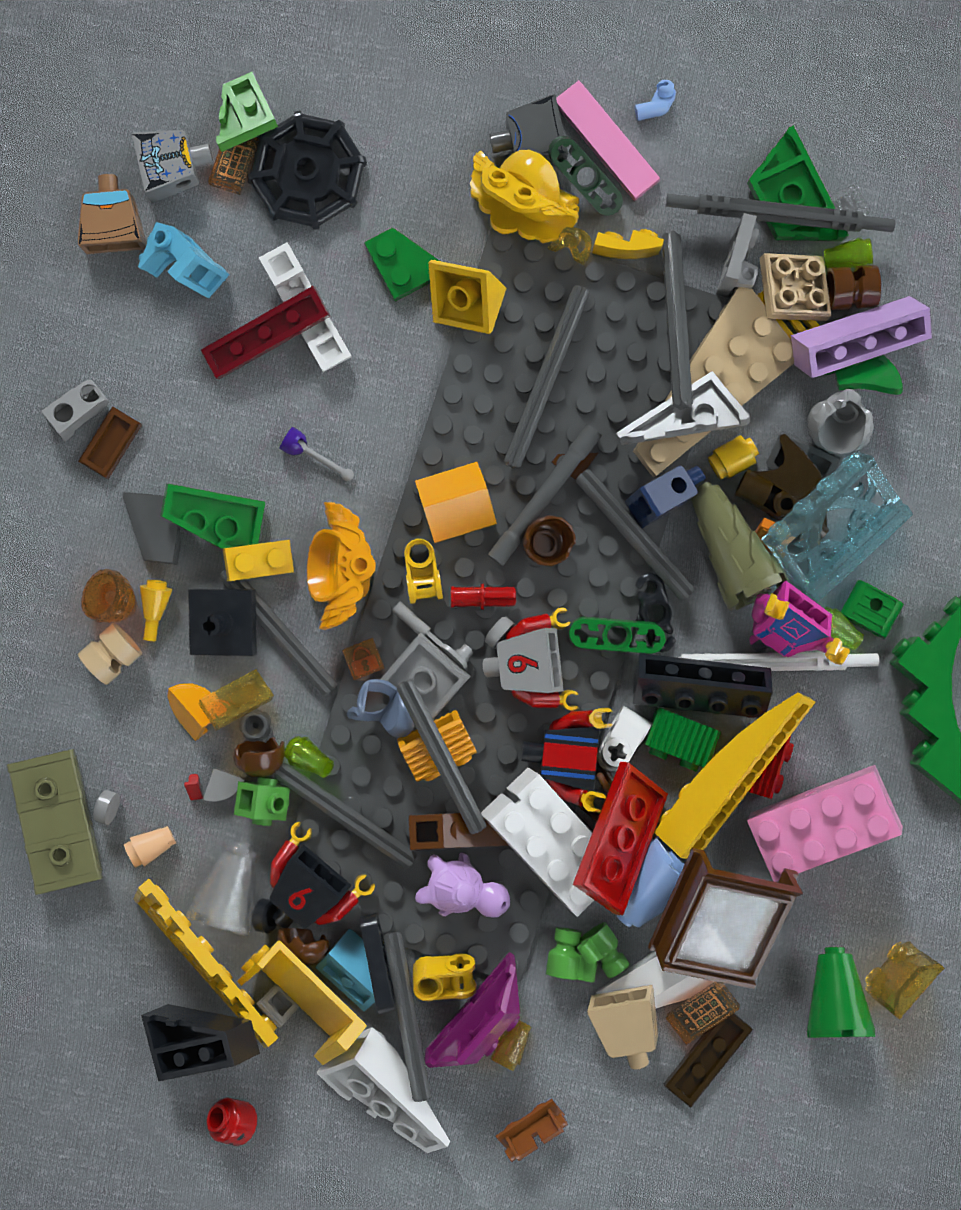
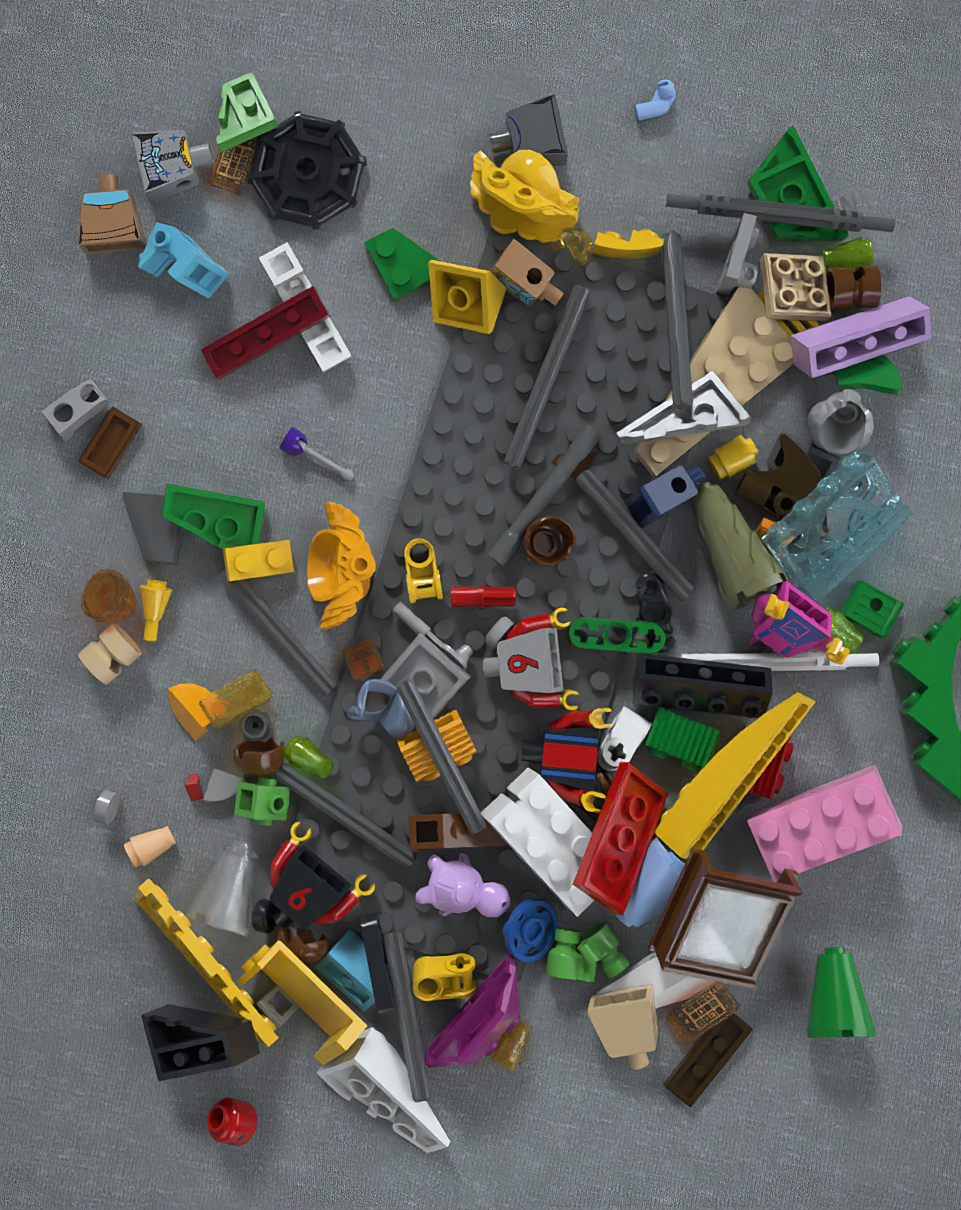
olive container [7,749,103,895] -> none
black tile [188,589,257,656] -> none
light orange slope [415,462,497,544] -> none
dark orange hinge [496,1099,568,1162] -> none
dark green beam [548,136,623,216] -> none
bright pink tile [556,80,660,201] -> none
clear yellow slope [865,941,945,1020] -> none
none -> medium nougat torso [490,239,564,309]
none -> blue wheel [503,899,558,962]

